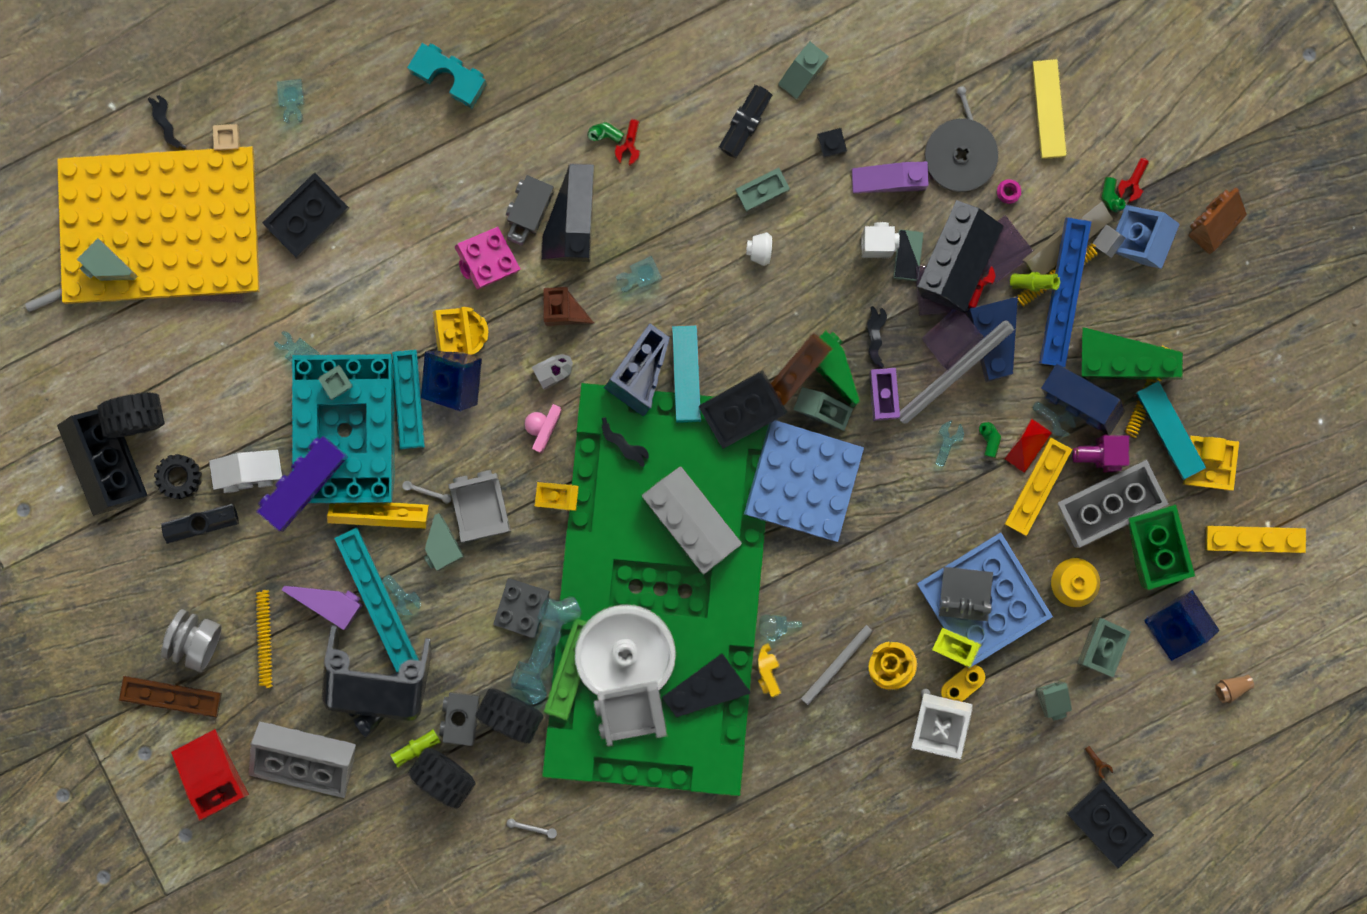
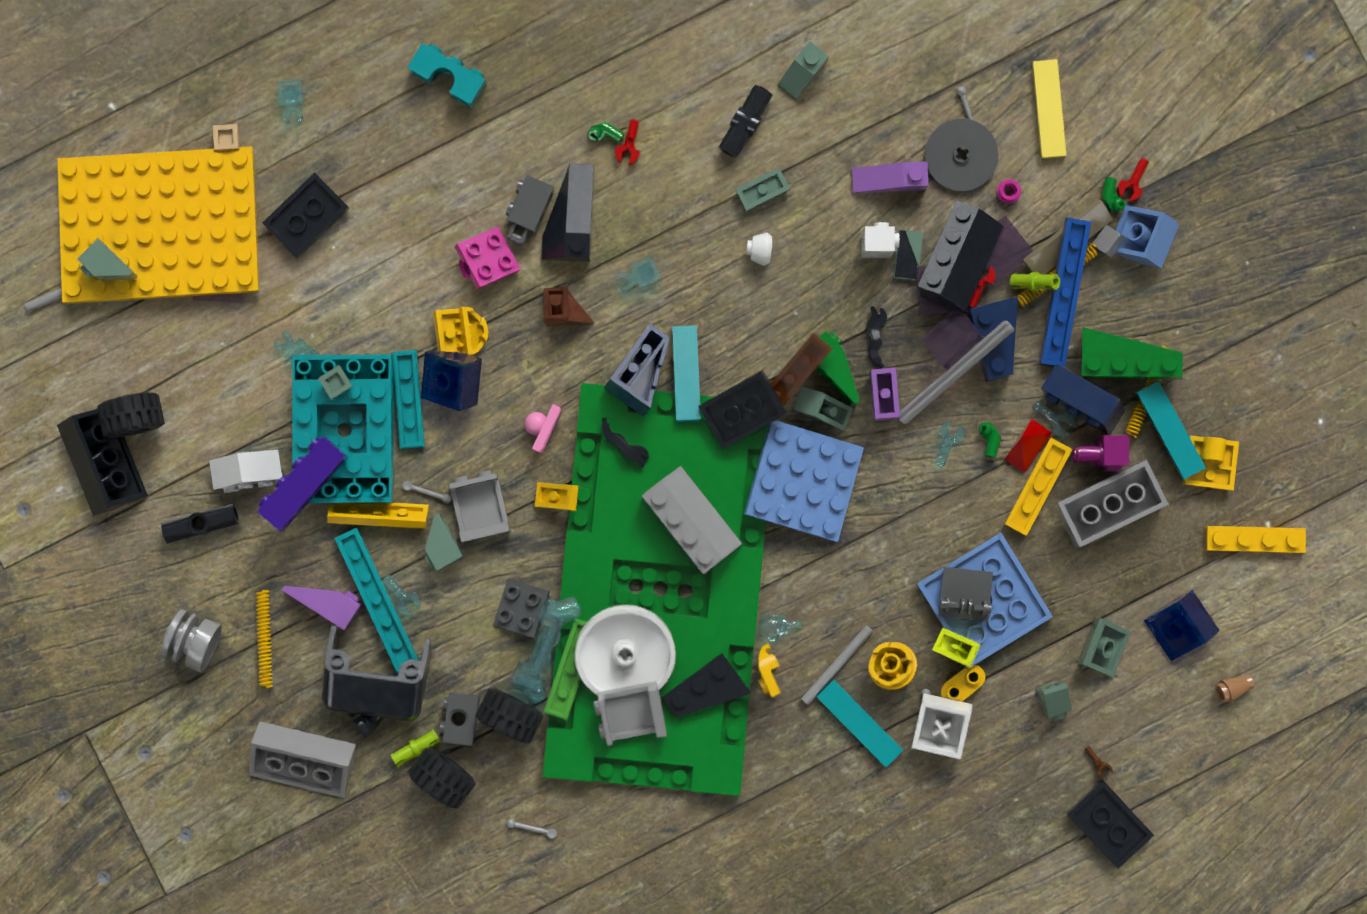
reddish brown tile [119,676,222,717] -> none
black hair [148,95,187,150] -> none
black tyre [154,454,202,499] -> none
red slope [171,729,249,820] -> none
light grey rock [532,354,573,390] -> none
black plate [817,128,847,159] -> none
yellow cone [1051,558,1100,607] -> none
green slope [1128,505,1195,590] -> none
dark orange slope [1188,187,1247,255] -> none
none -> teal tile [816,679,903,767]

